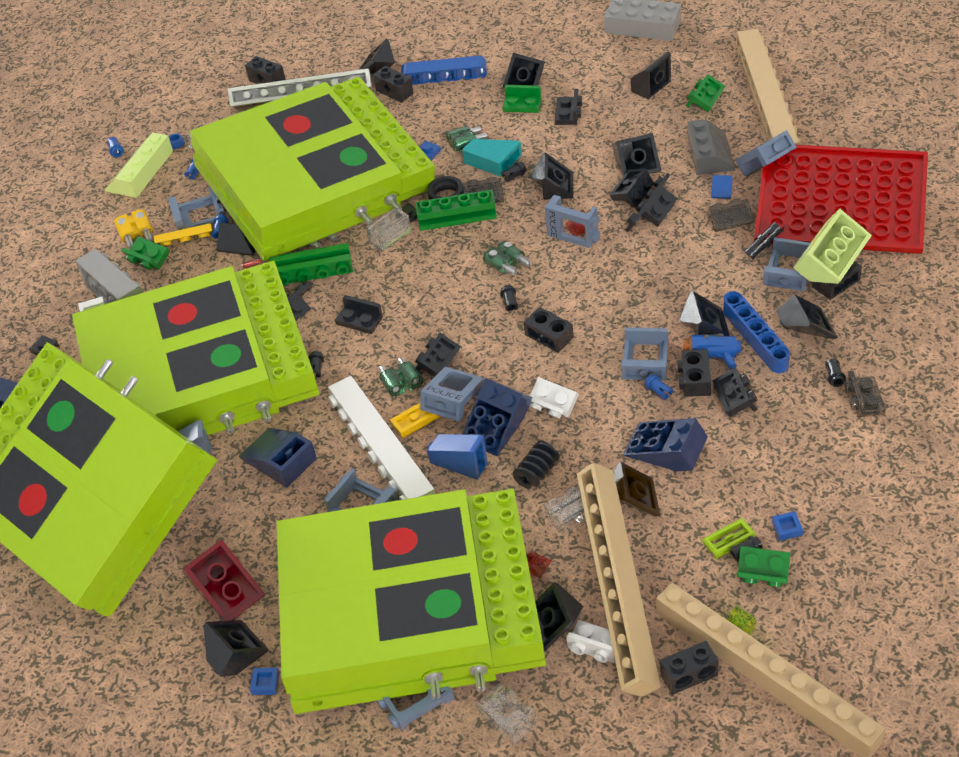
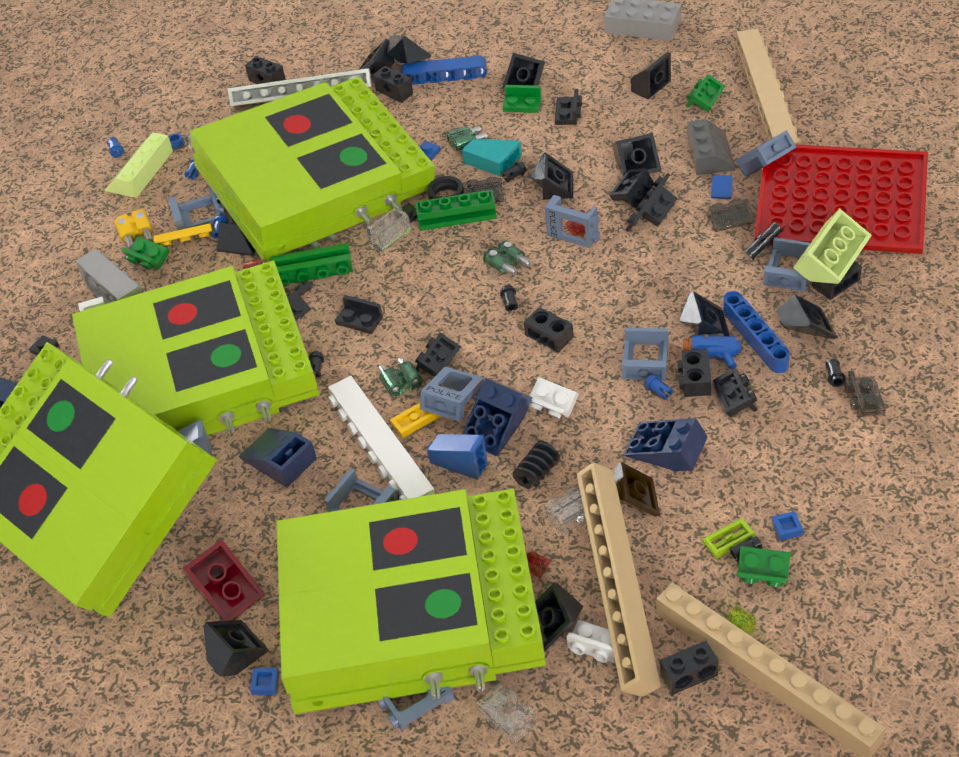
none -> black slope [387,35,431,64]

